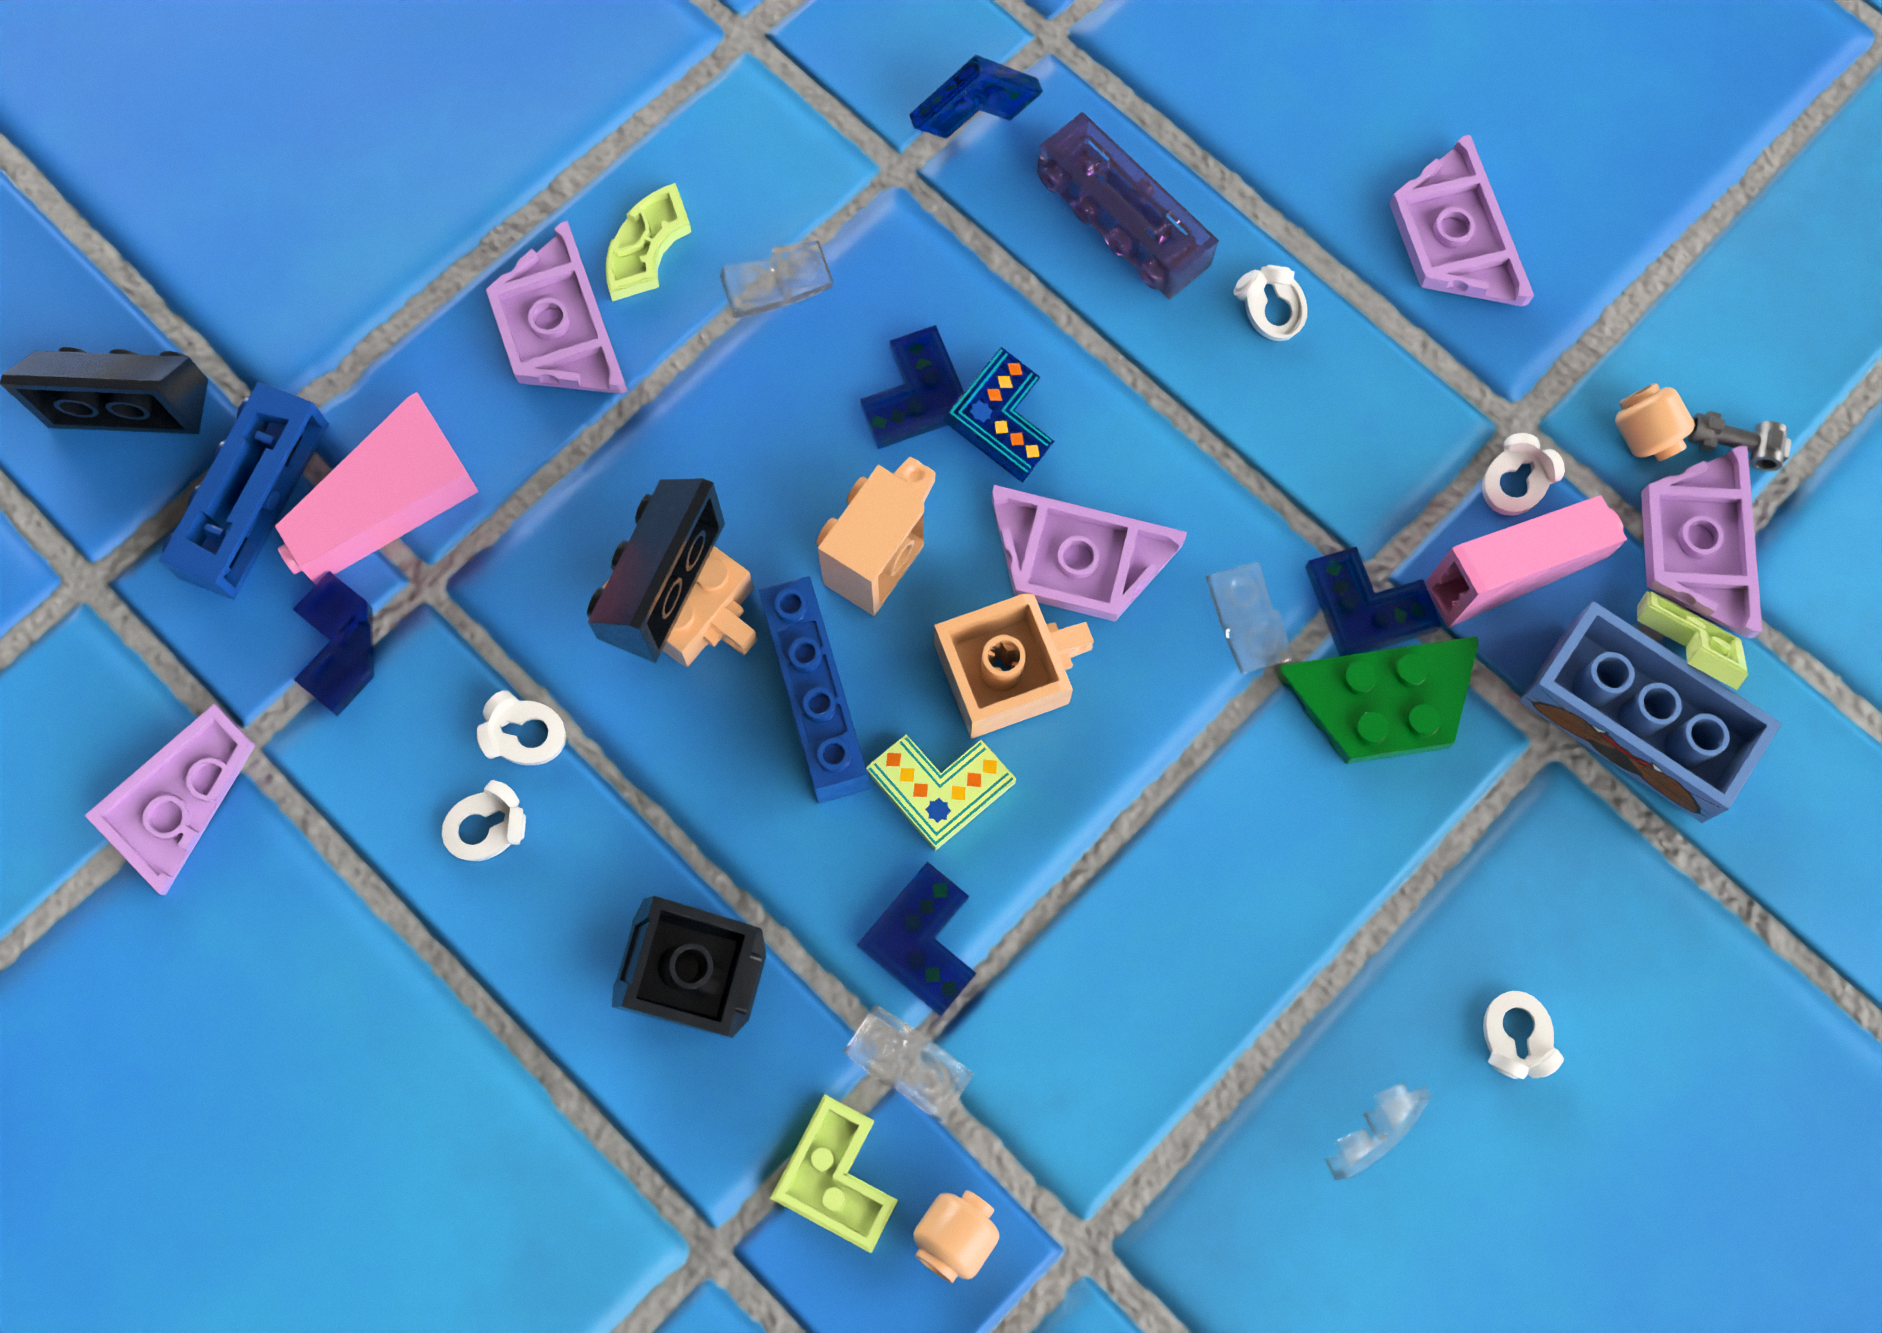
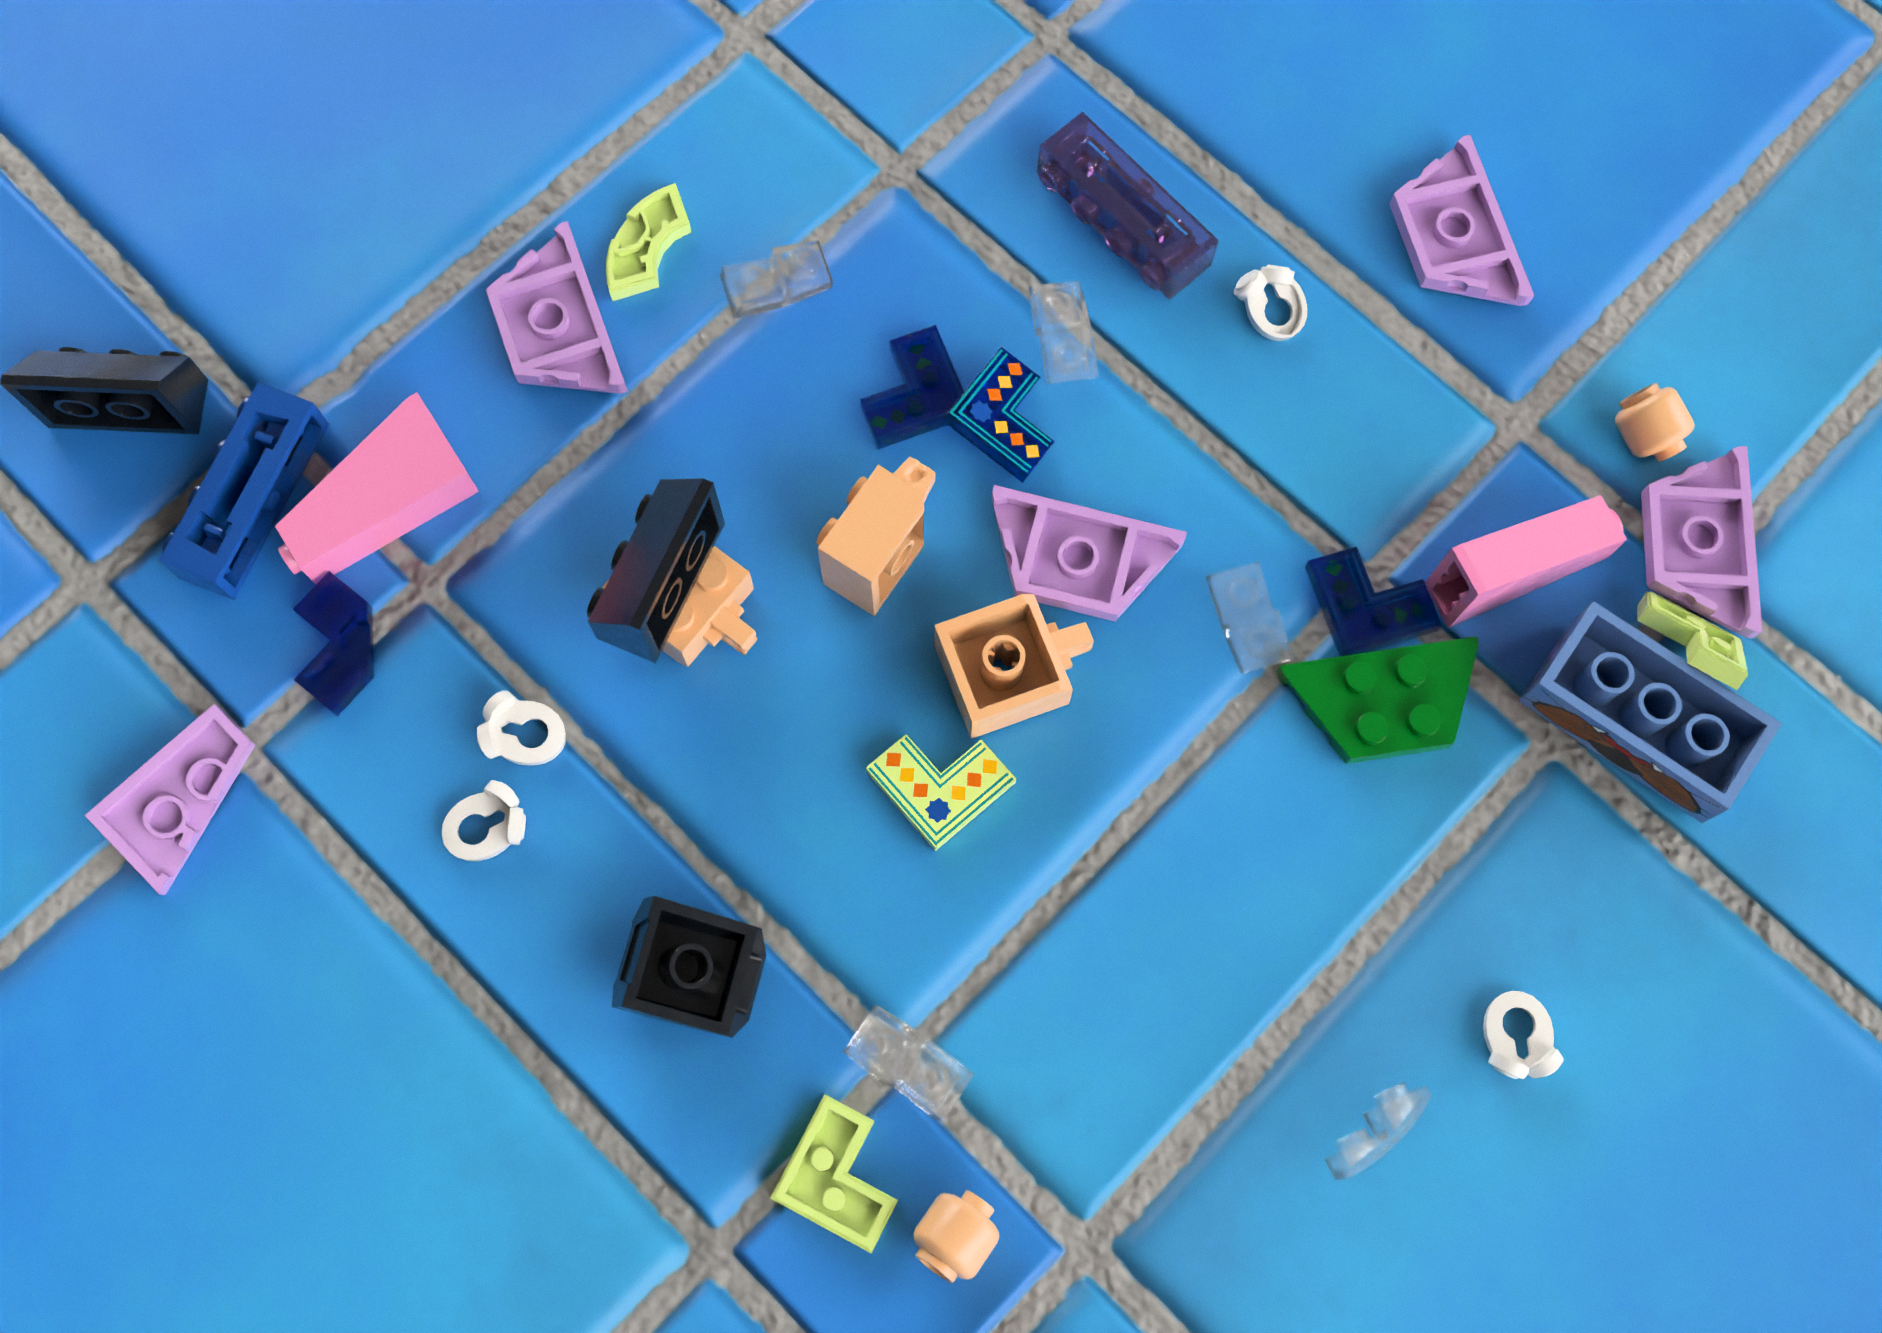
blue brick [759,576,870,804] -> none
clear blue tile [857,861,976,1018] -> none
clear blue tile [909,55,1043,139] -> none
white piece [1482,433,1565,516] -> none
flat silver bar [1687,411,1791,471] -> none
none -> clear slope [1029,281,1099,385]

